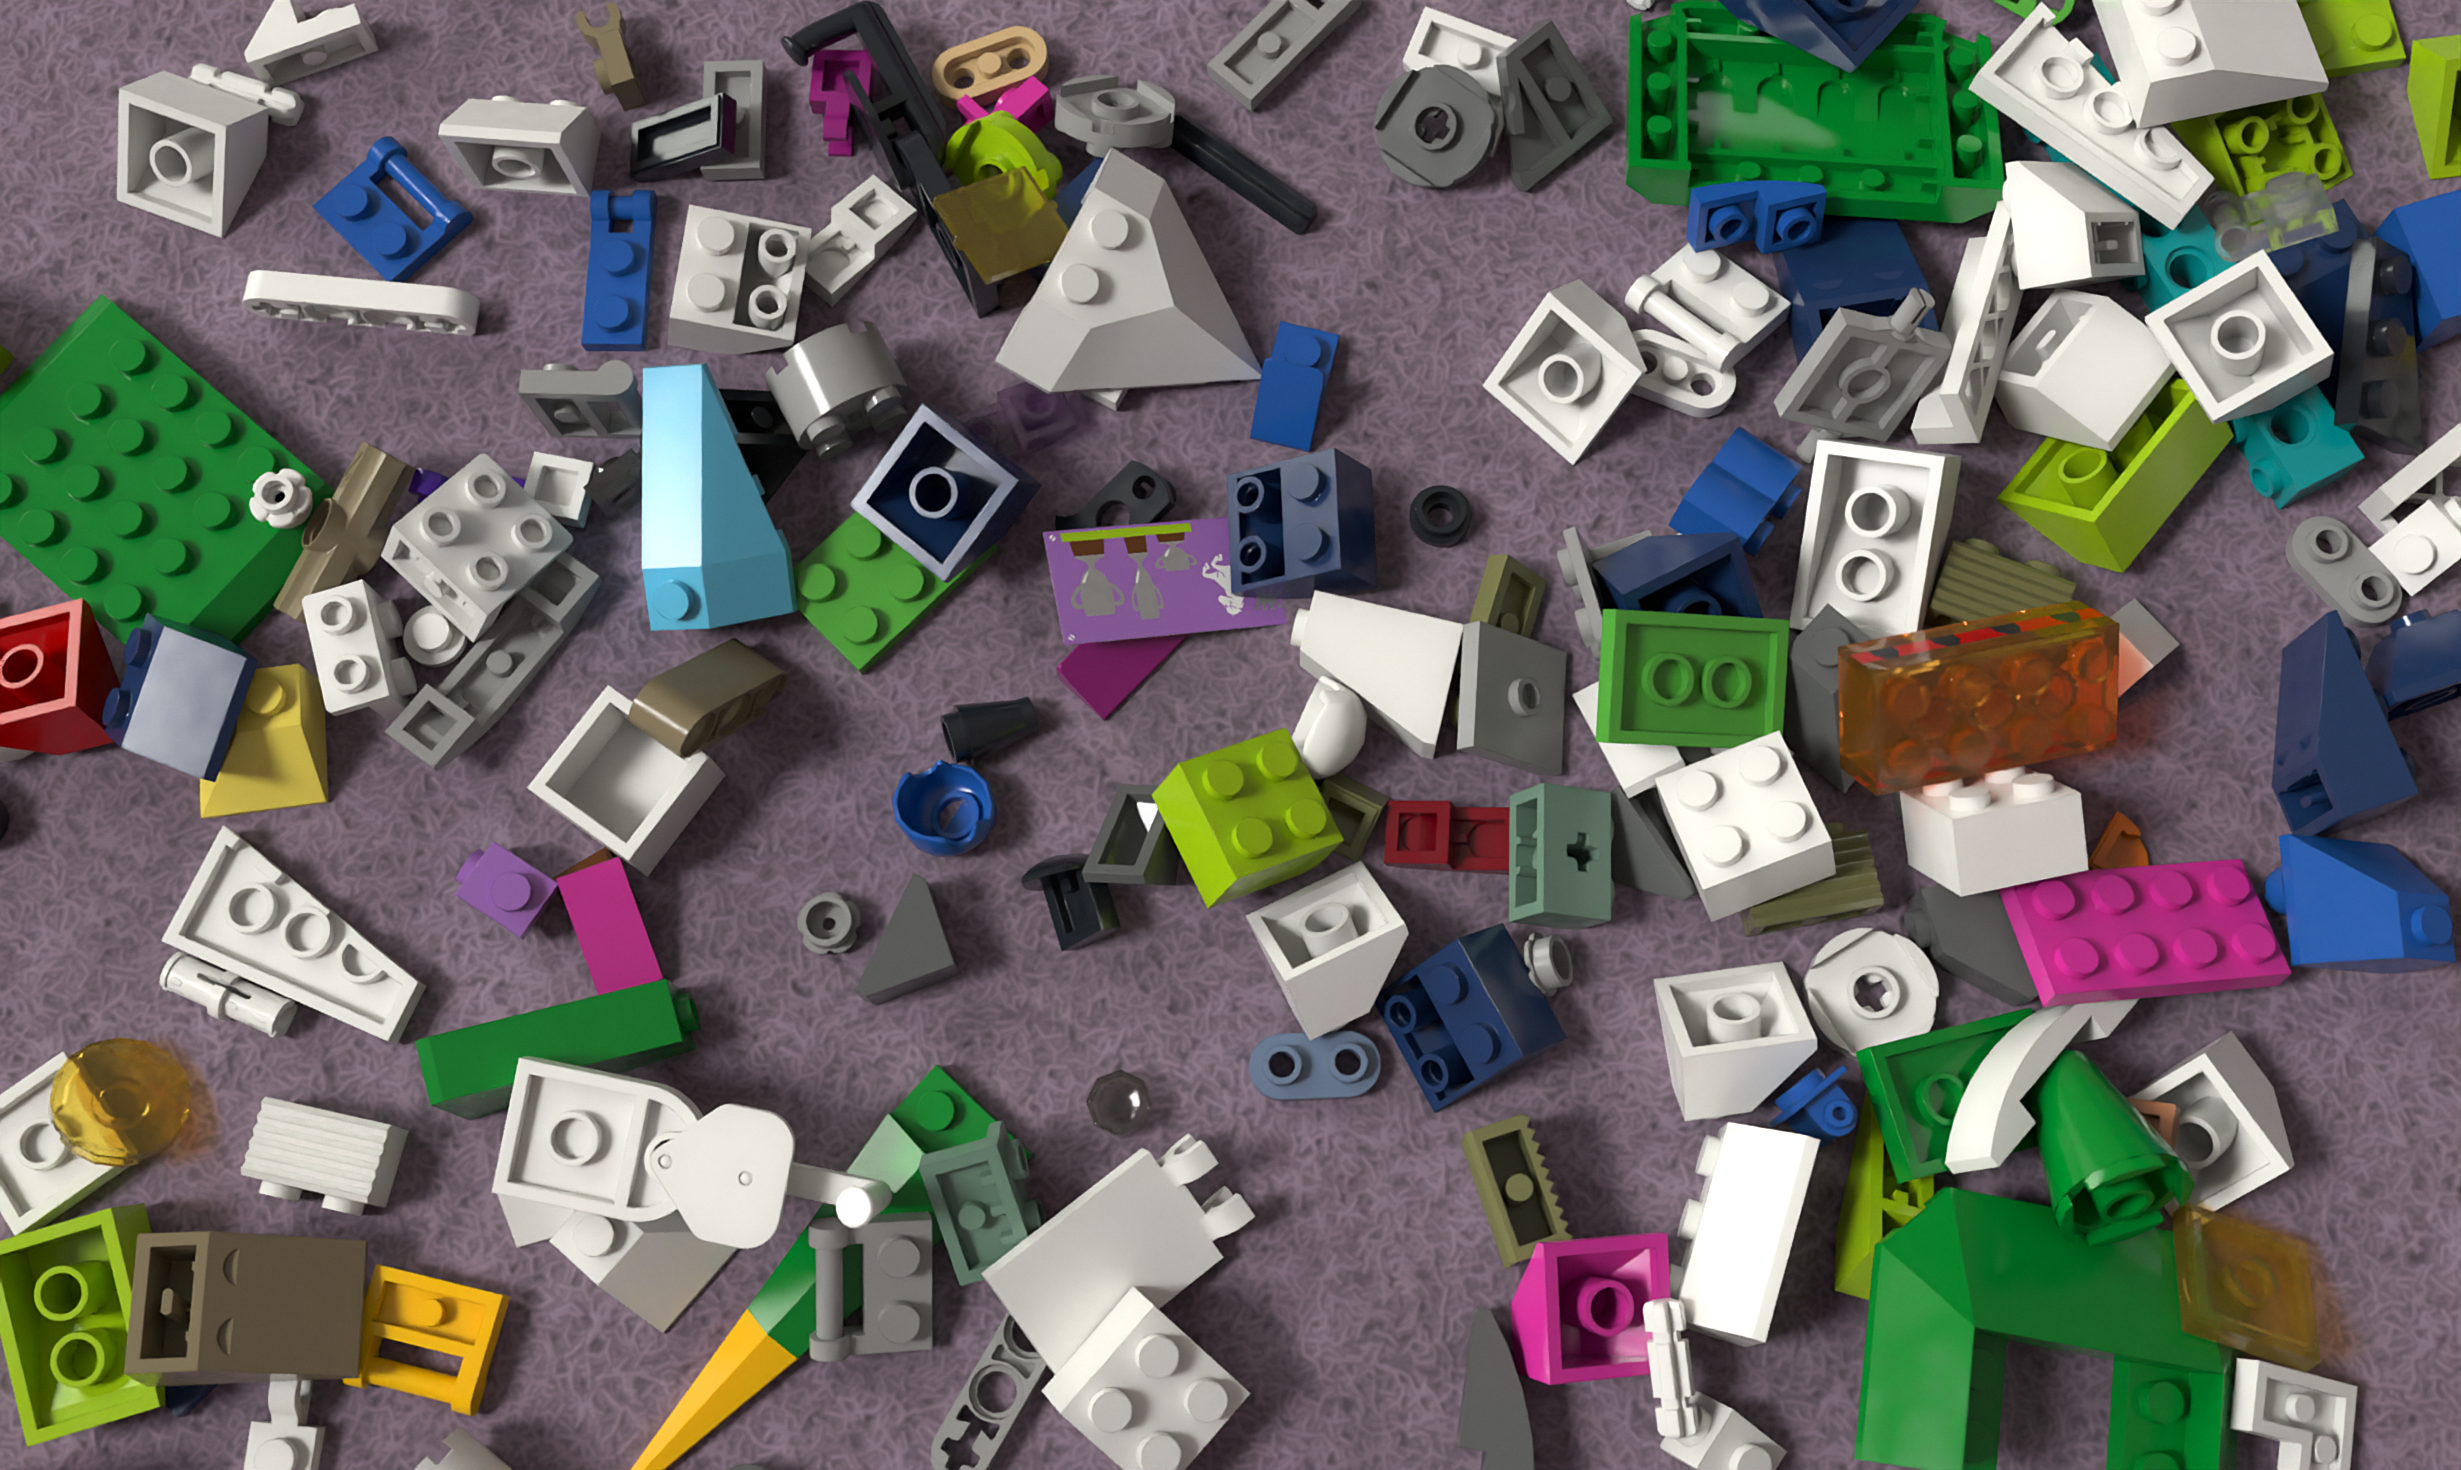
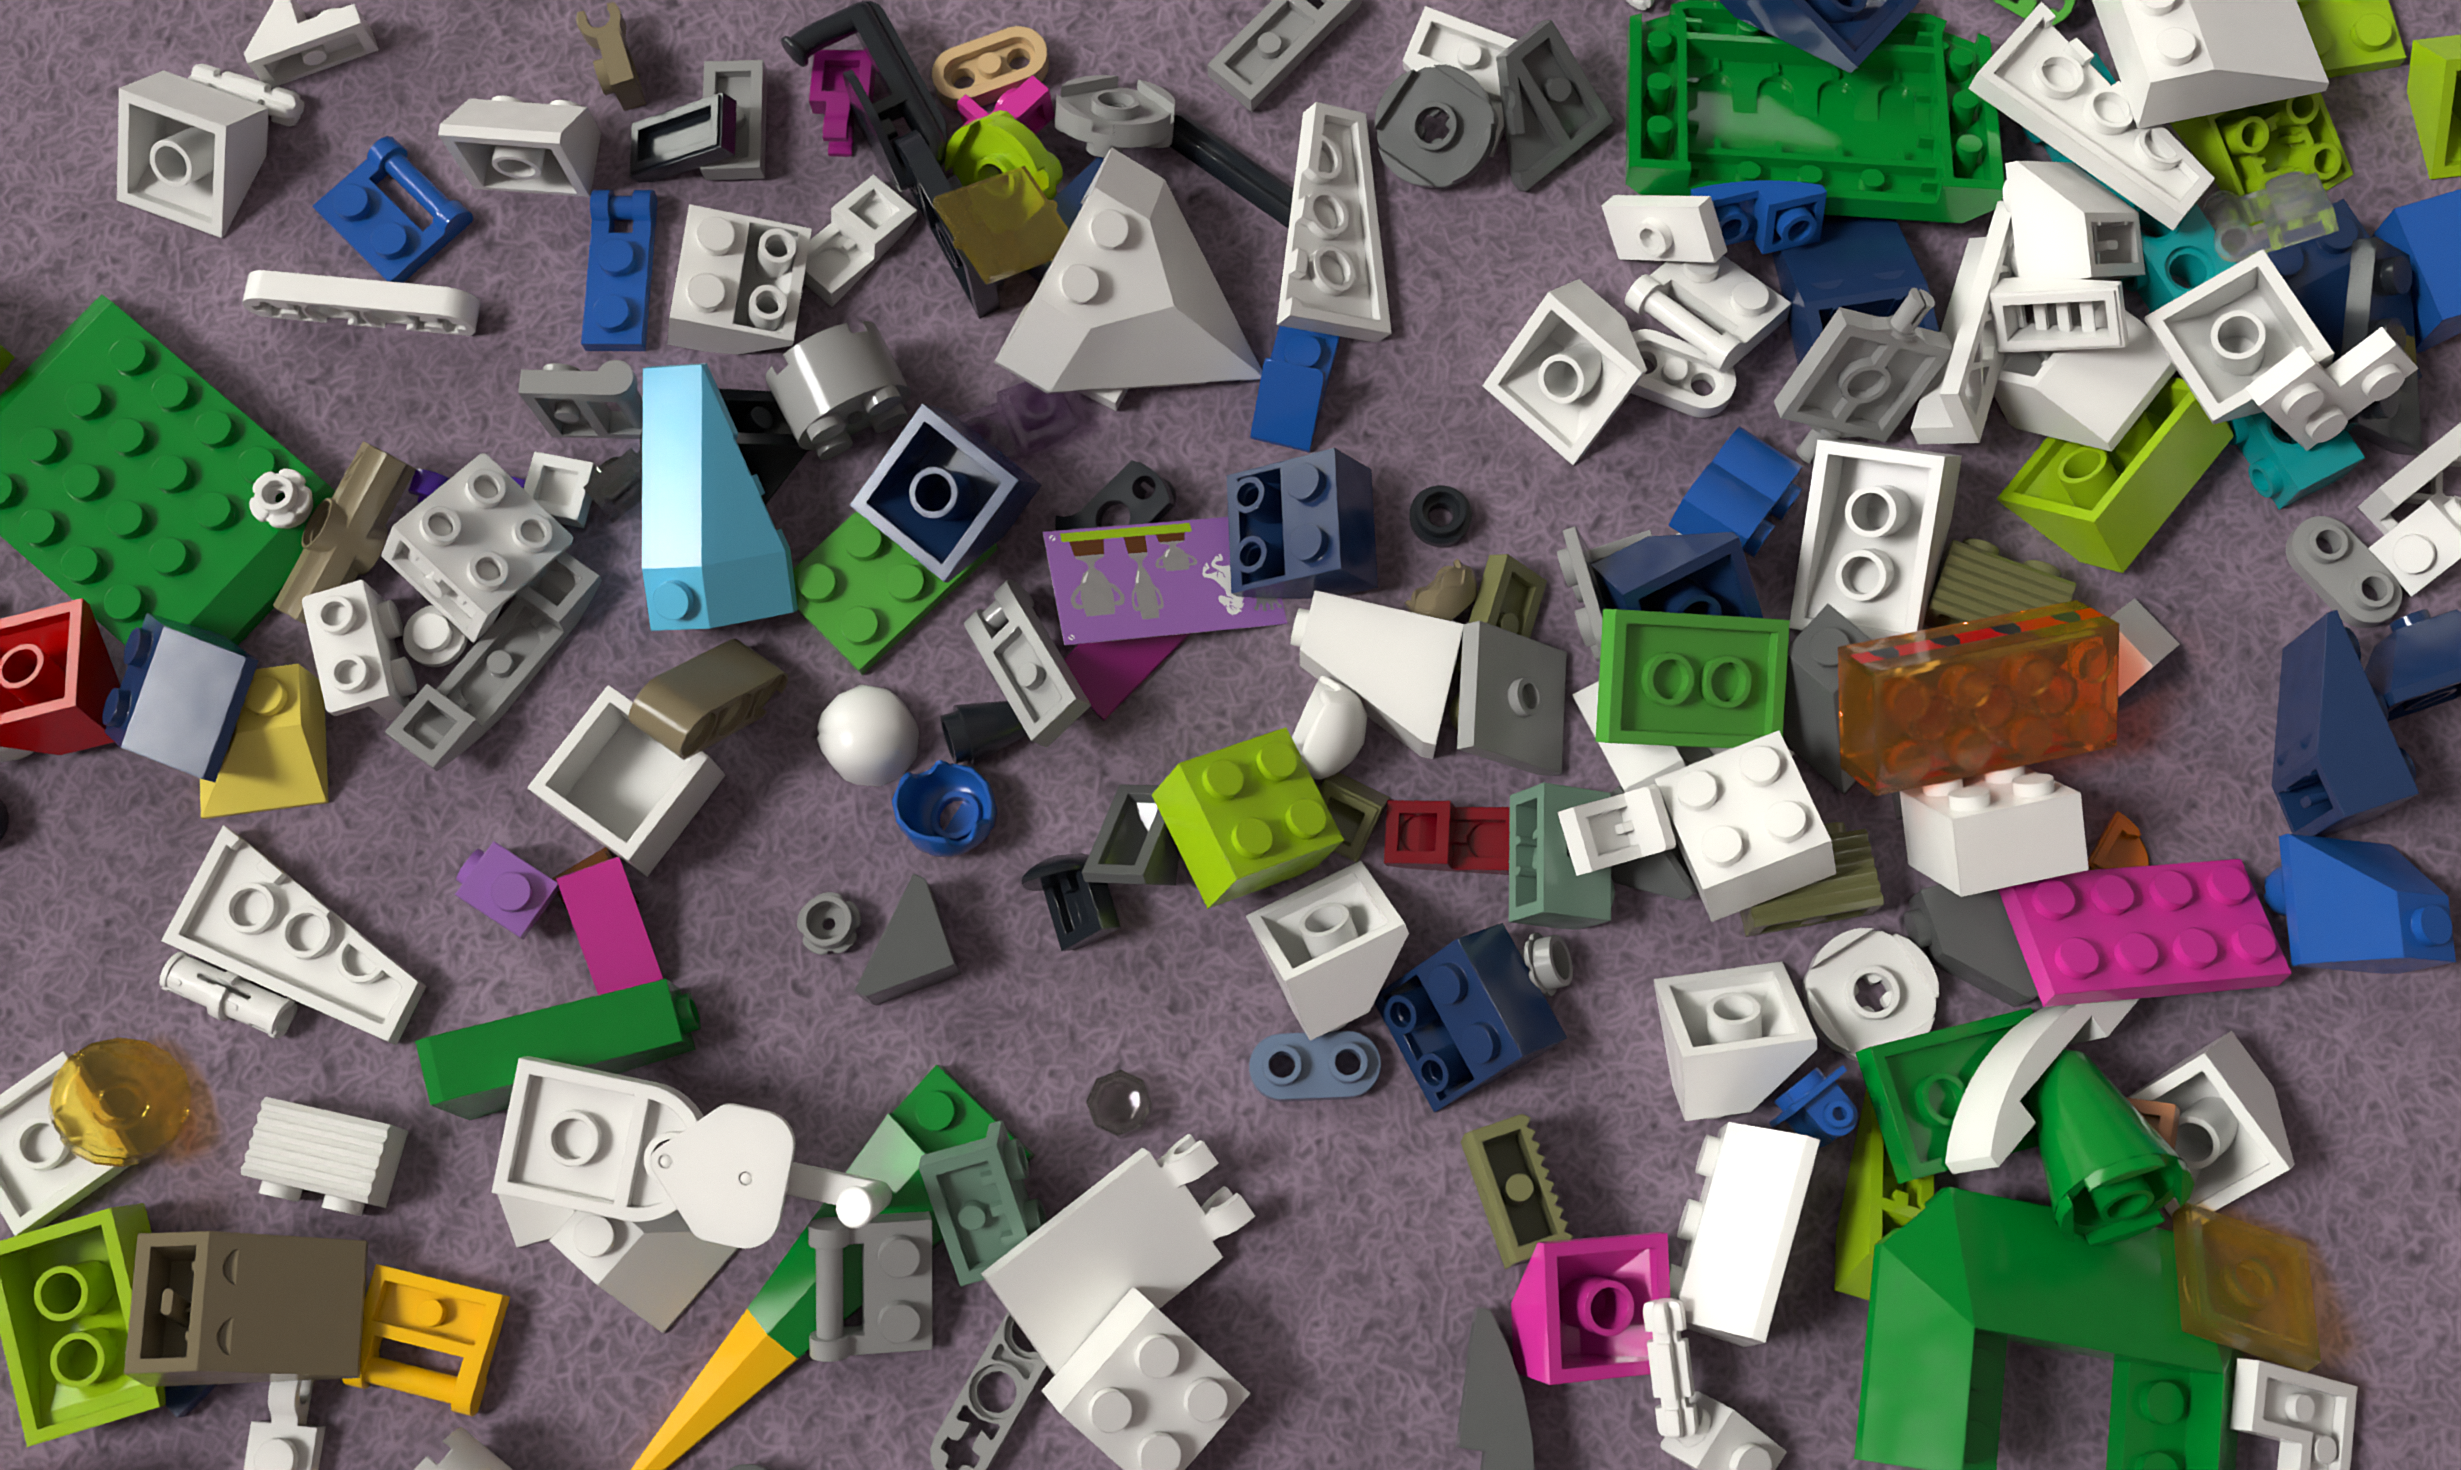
none -> white hair [817,685,919,787]
none -> light grey plate [964,579,1091,748]
none -> white wing [1277,102,1392,342]
none -> dark tan plate [1404,558,1477,621]
none -> white bracket [1558,784,1676,876]
none -> white plate [1601,195,1727,263]
none -> white slope [1989,277,2129,353]
none -> white plate [2245,327,2419,451]

